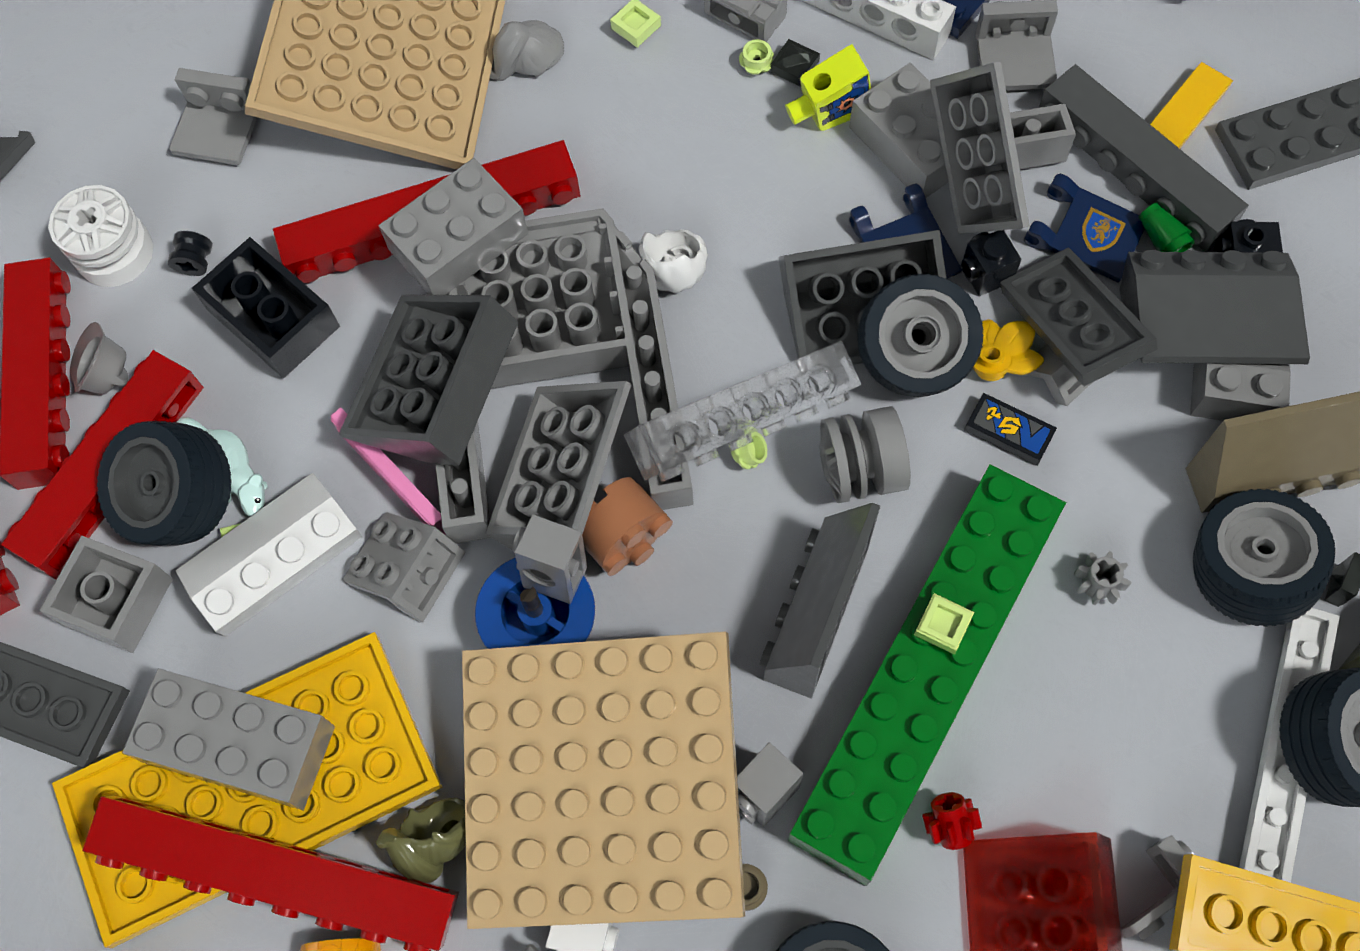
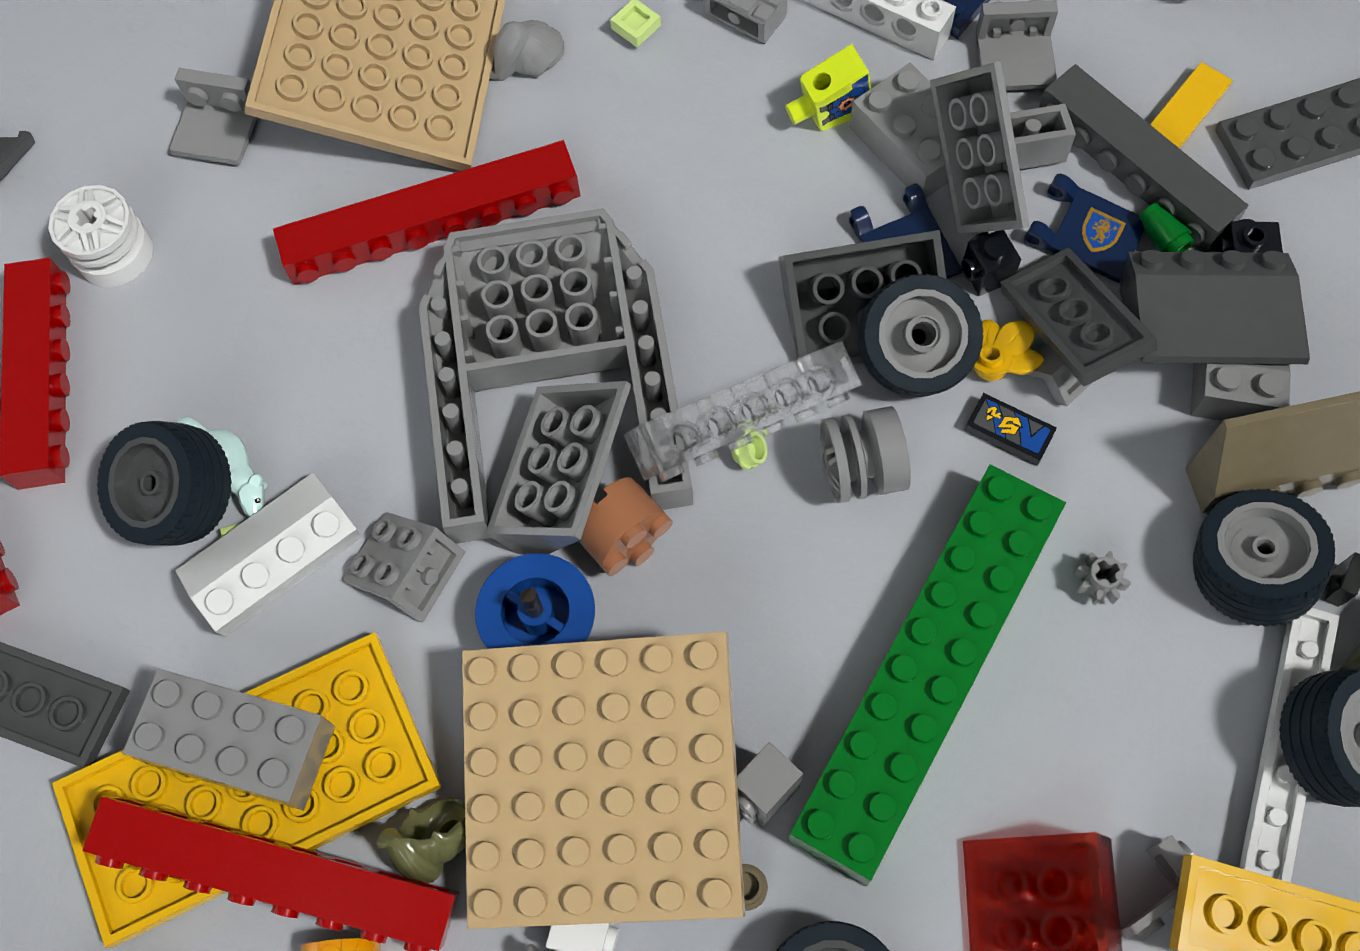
red brick [1,350,204,580] -> none
light grey brick [39,535,173,653] -> none
light grey piece [70,322,128,394] -> none
black wheel [168,231,213,276] -> none
black brick [192,237,340,379] -> none
bright pink tile [330,408,446,535] -> none
dark grey slope [339,295,518,466] -> none
light grey brick [378,158,529,295] -> none
light grey brick [512,515,587,604] -> none
white hair [638,229,708,294] -> none
yellowish green plate [739,39,774,75] -> none
dark grey slope [759,503,880,699] -> none
pearl dark grey tile [770,39,820,87] -> none
yellowish green tile [914,593,974,654] -> none
red gear [922,792,982,850] -> none

